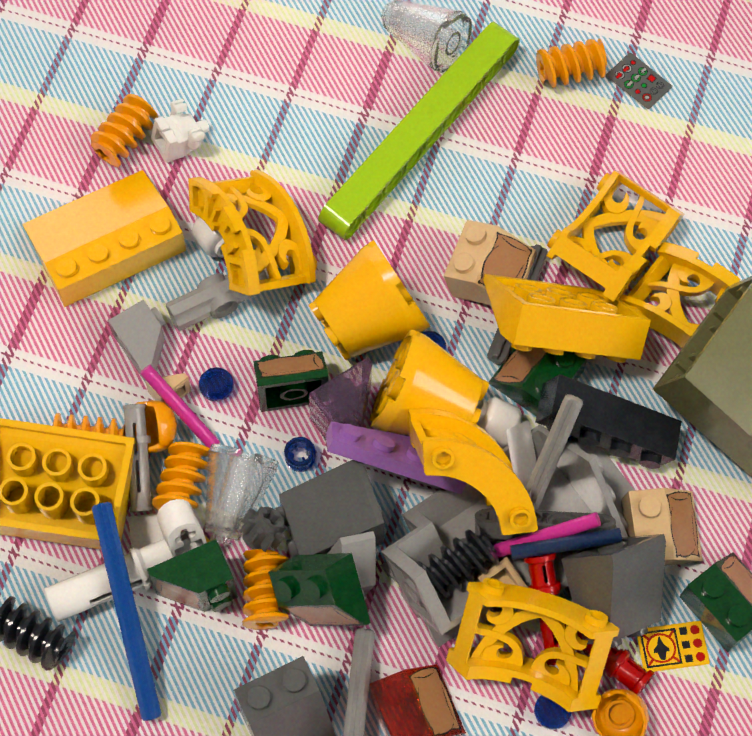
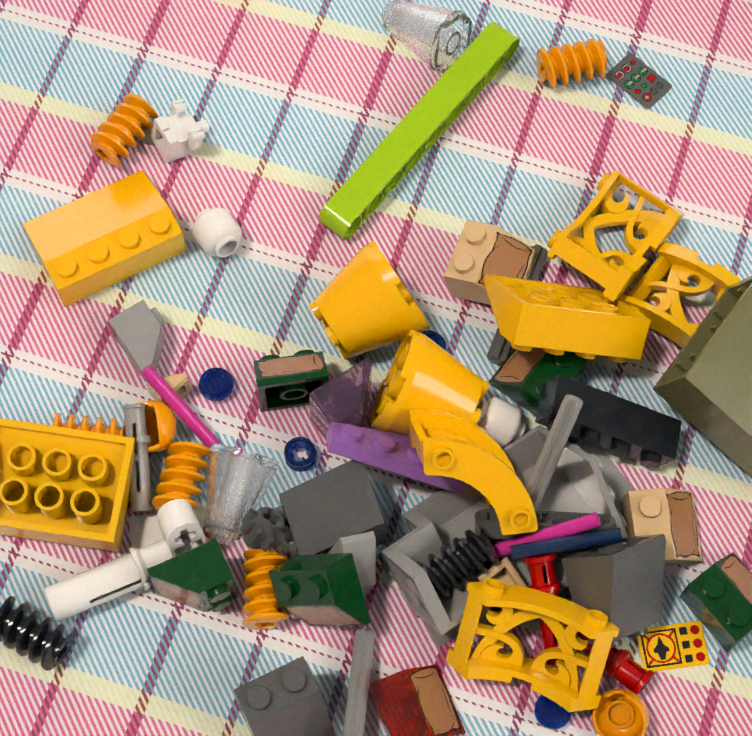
blue axle [92,502,161,721] -> none
light grey piece [165,270,268,331] -> none
yellow fence [188,170,317,296] -> none
white sticker [505,420,537,489] -> none

